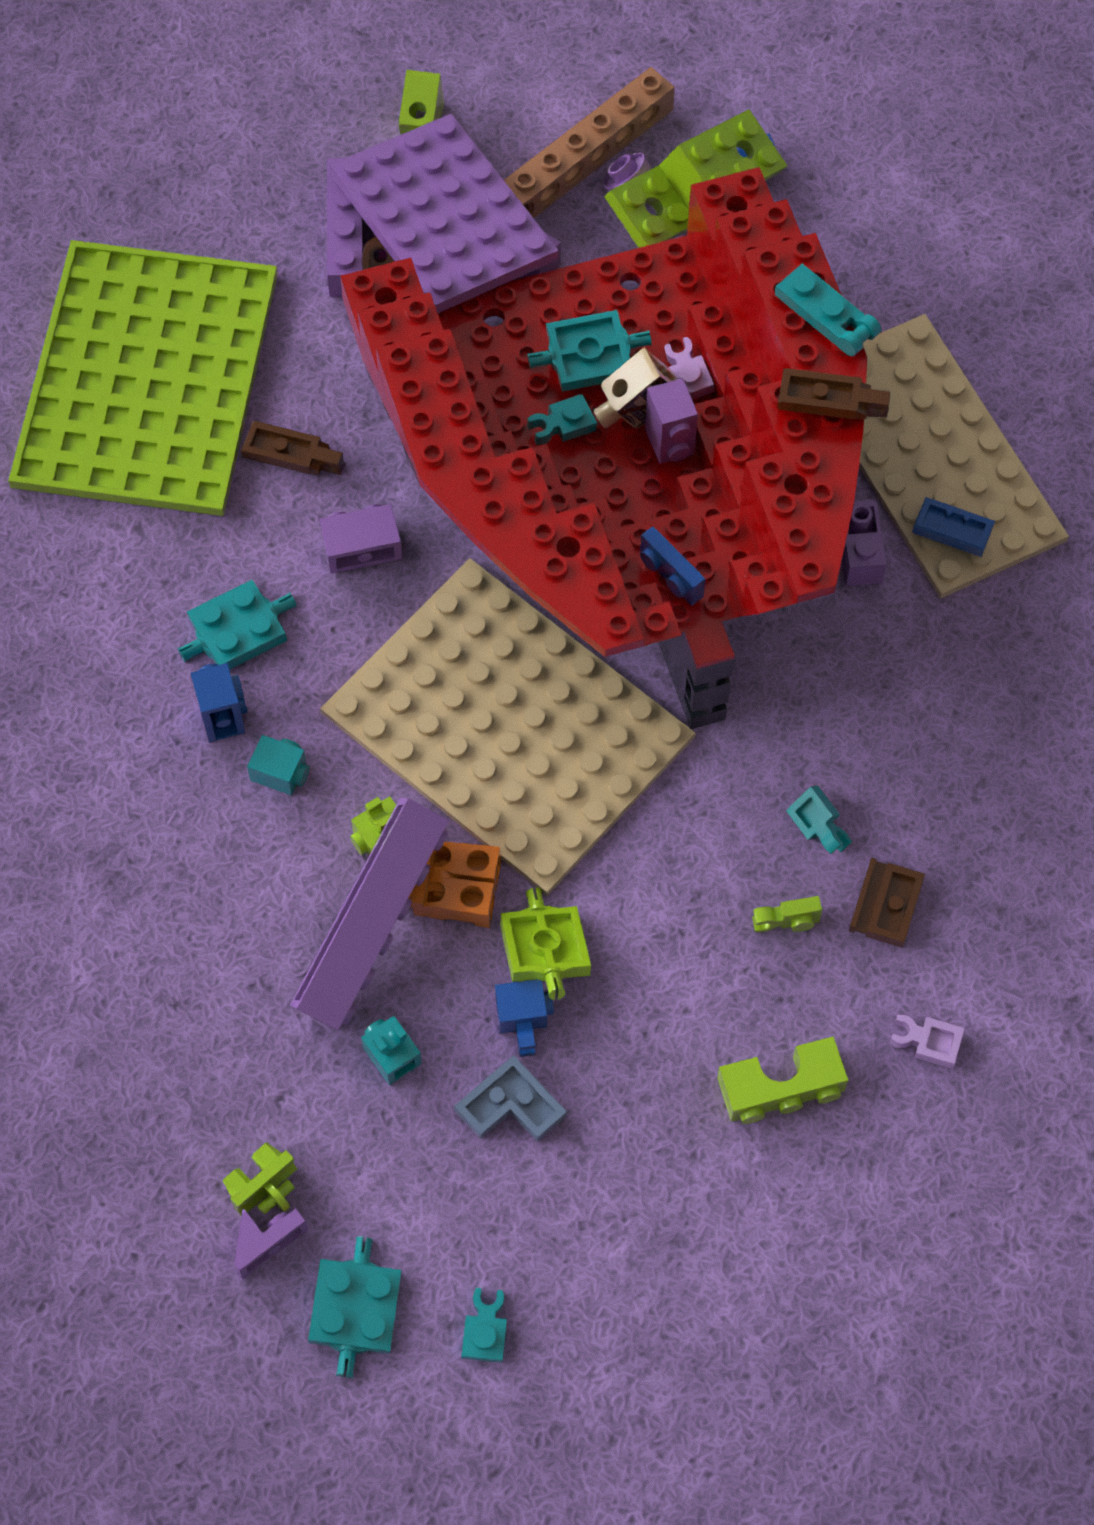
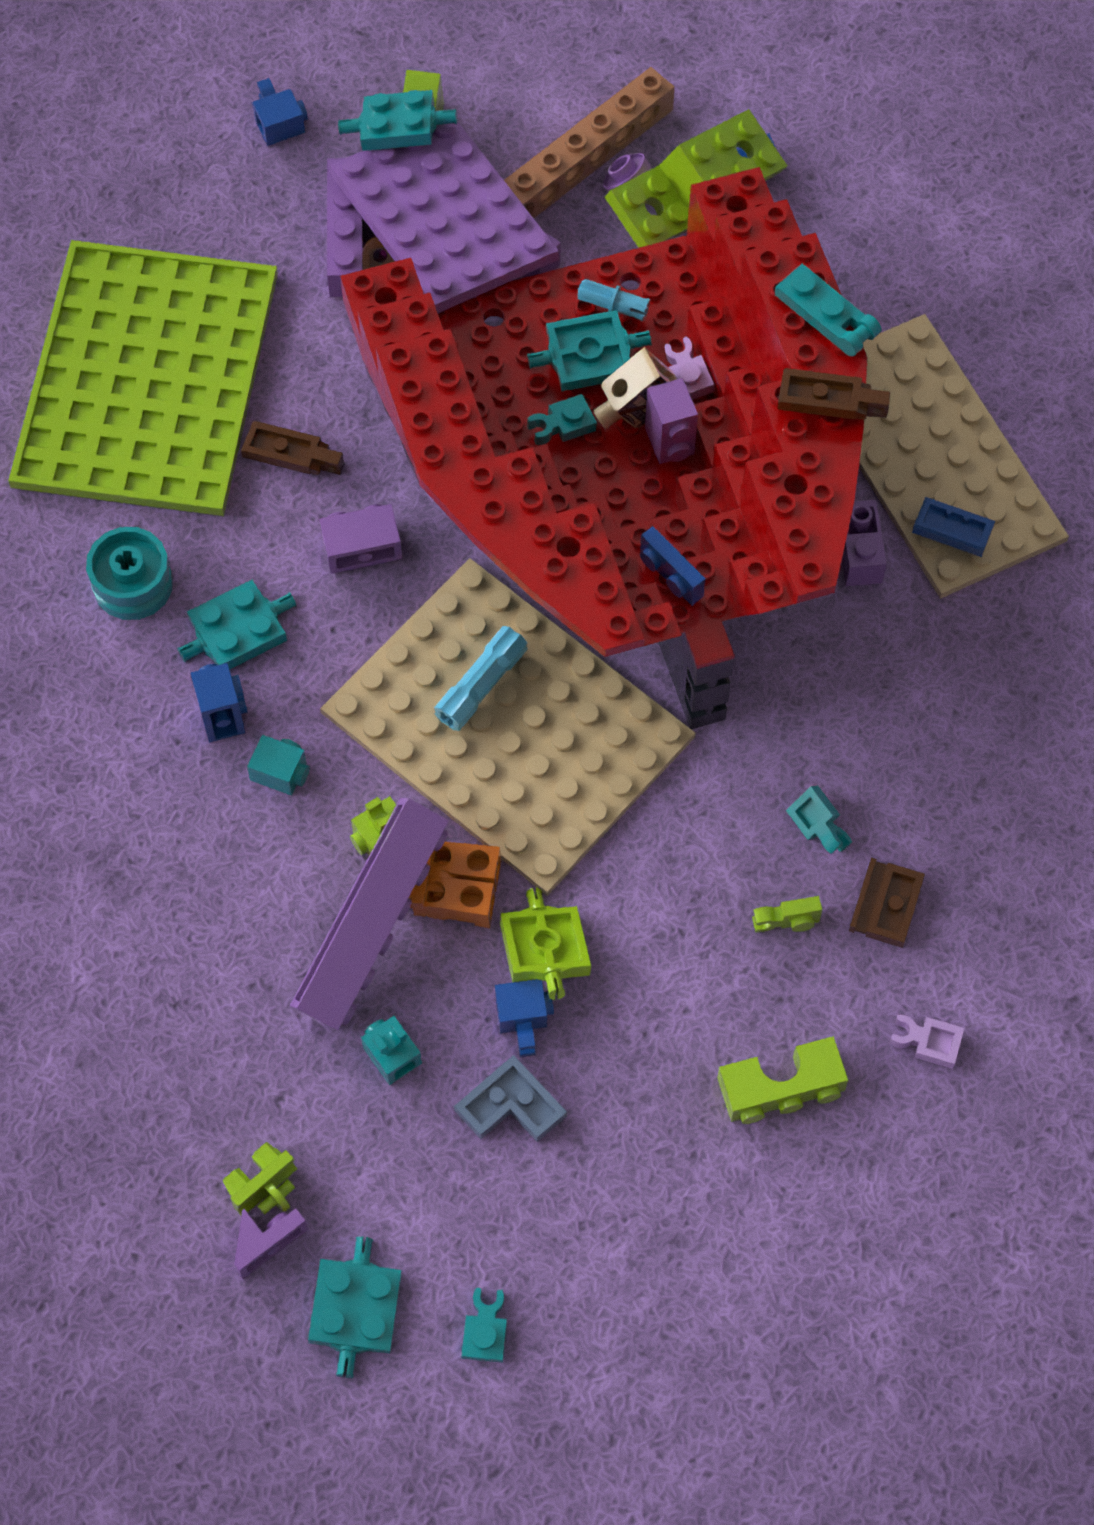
none -> teal wheel [86,527,173,620]
none -> blue brick [252,78,308,146]
none -> teal plate [338,90,458,151]
none -> medium azure axle [434,626,528,731]
none -> medium azure axle [578,279,651,321]

